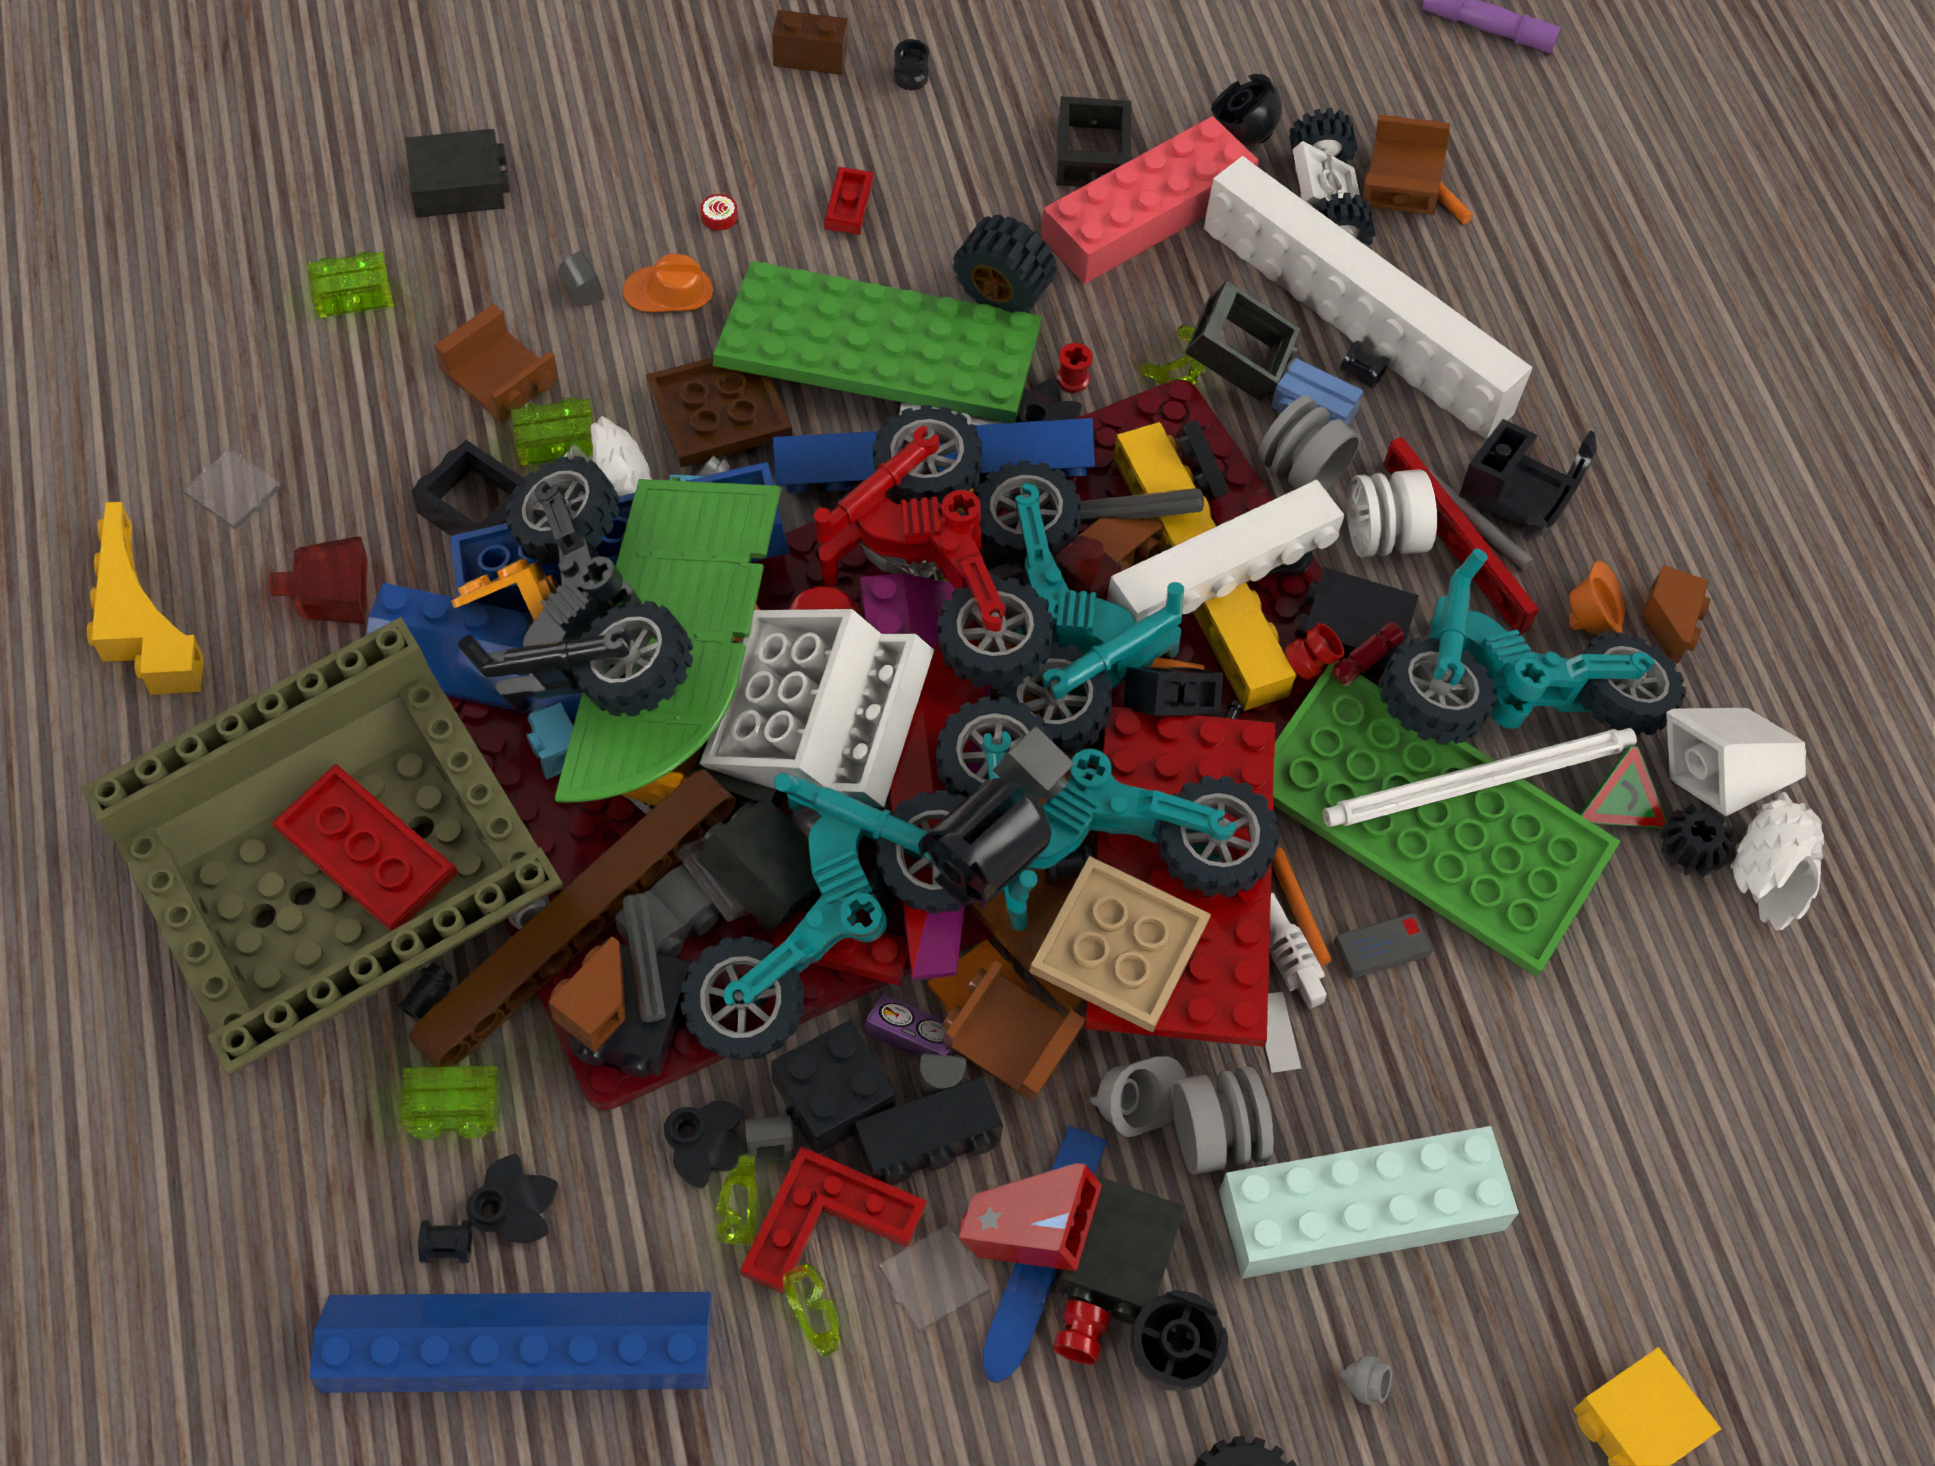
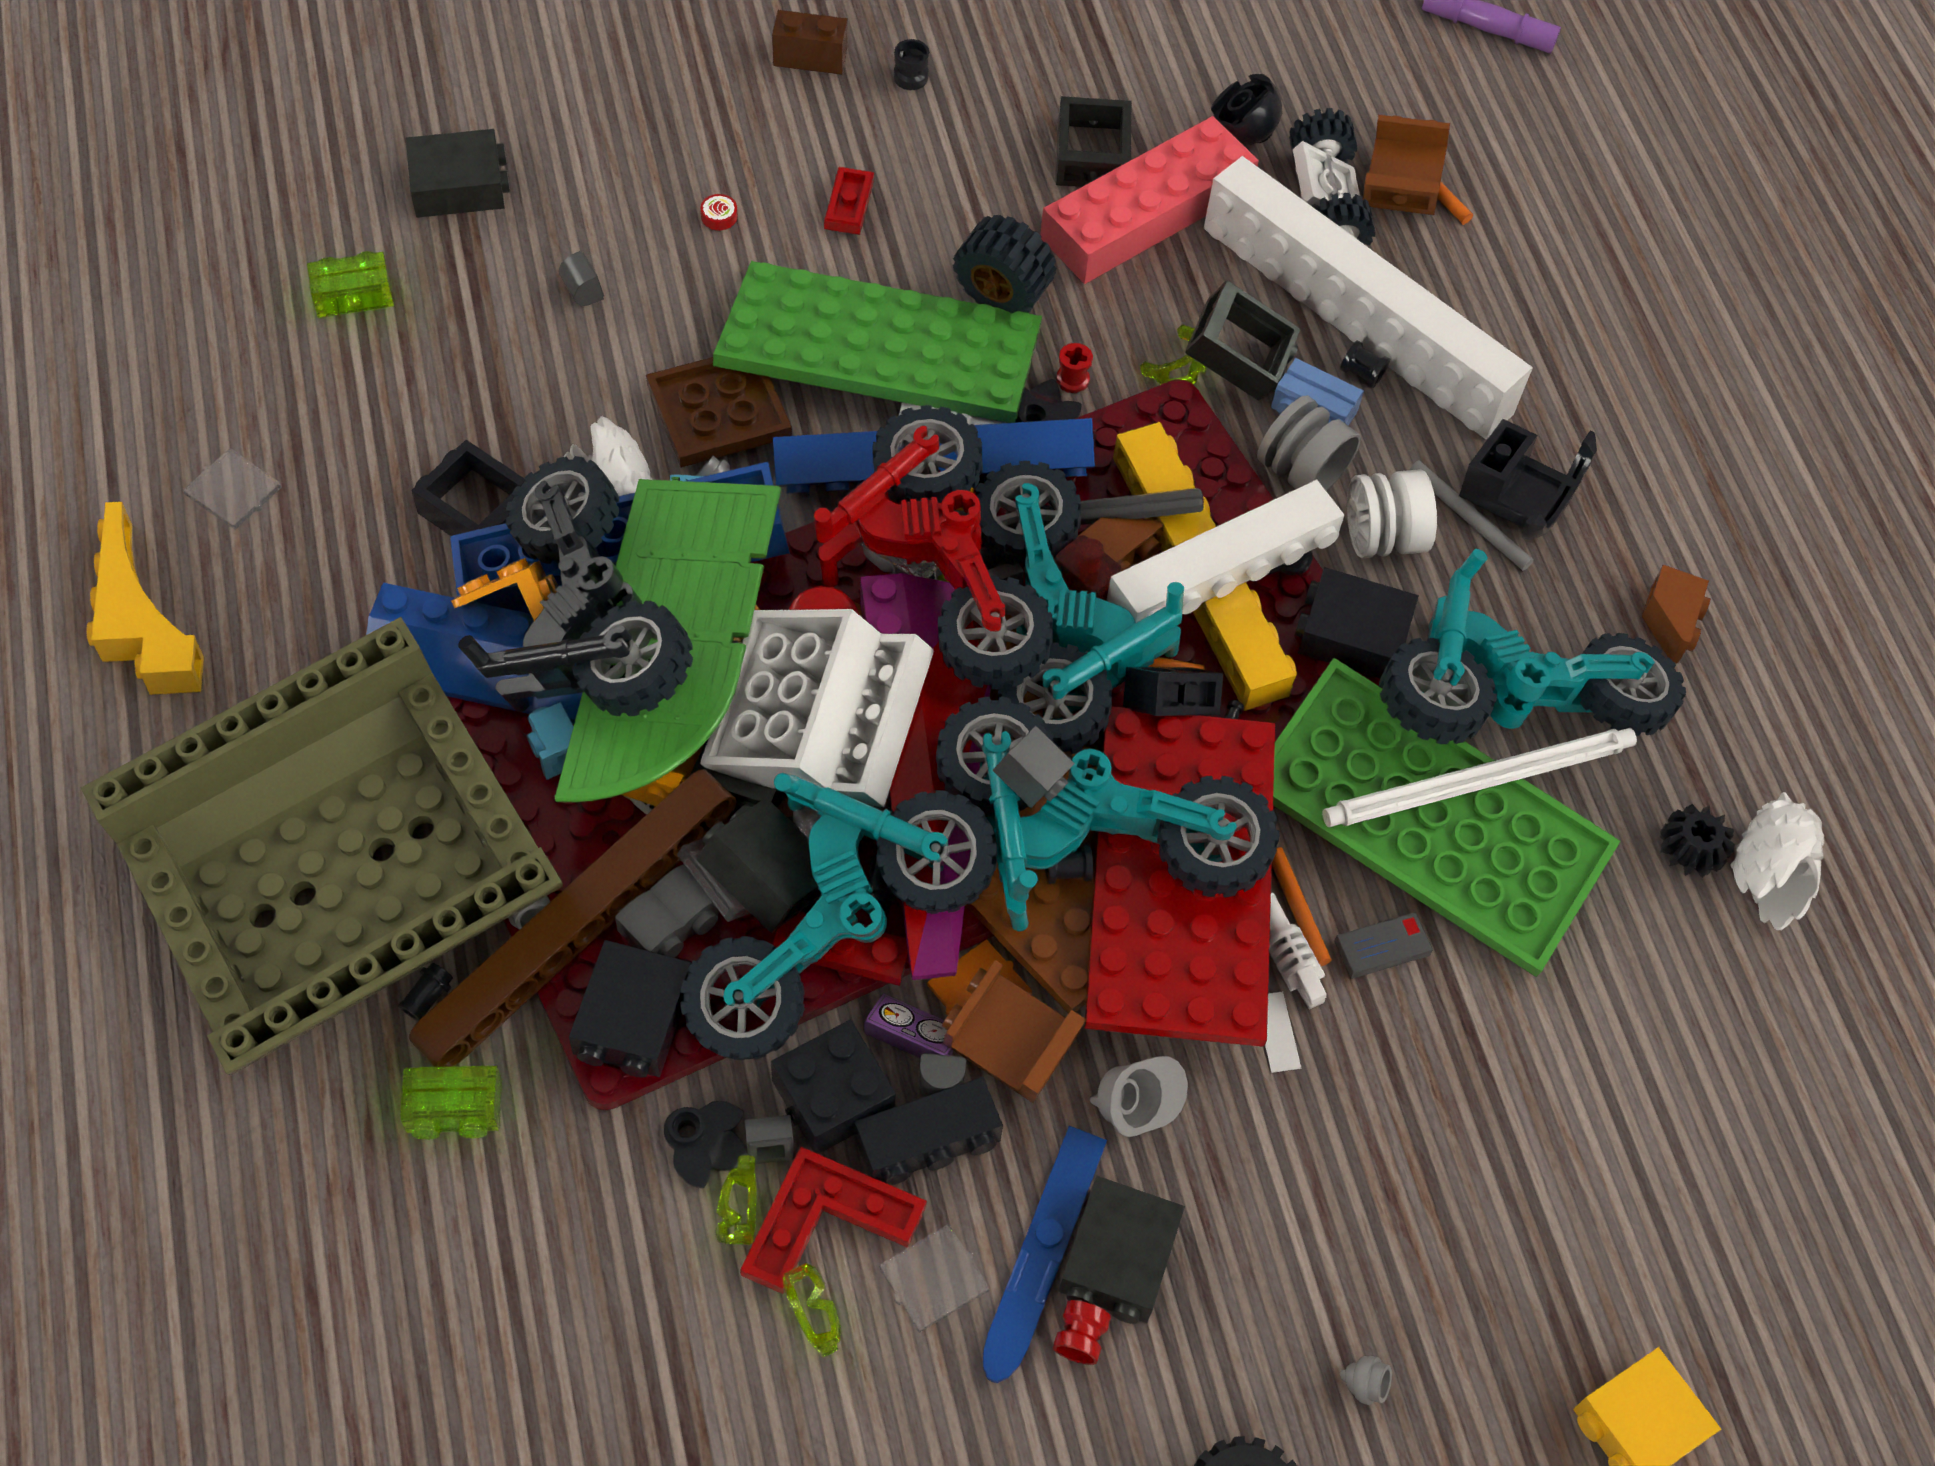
clear red torso [269,537,368,624] -> none
red tile [271,764,459,932] -> none
blue slope [309,1292,712,1393] -> none
black bush [418,1220,473,1263] -> none
dark orange panel [434,303,558,422] -> none
black plate [466,1154,558,1243] -> none
clear neon green brick [511,397,594,466] -> none
dark orange slope [549,936,626,1053] -> none
orange piece [622,253,713,313] -> none
dark grey axle [623,893,666,1023] -> none
black cylinder [918,778,1052,909] -> none
slope [959,1163,1102,1271] -> none
tan plate [1029,856,1211,1033] -> none
black cylinder [1130,1290,1228,1392] -> none
light grey wheel [1171,1067,1274,1175] -> none
black wing [1176,419,1230,502] -> none
light aqua brick [1219,1126,1519,1279] -> none
red wheel [1285,623,1344,680] -> none
dark red axle [1331,622,1405,686] -> none
red tile [1383,436,1539,636] -> none
orange piece [1569,561,1626,636] -> none
piece [1579,745,1668,828] -> none
white slope [1666,708,1806,816] -> none

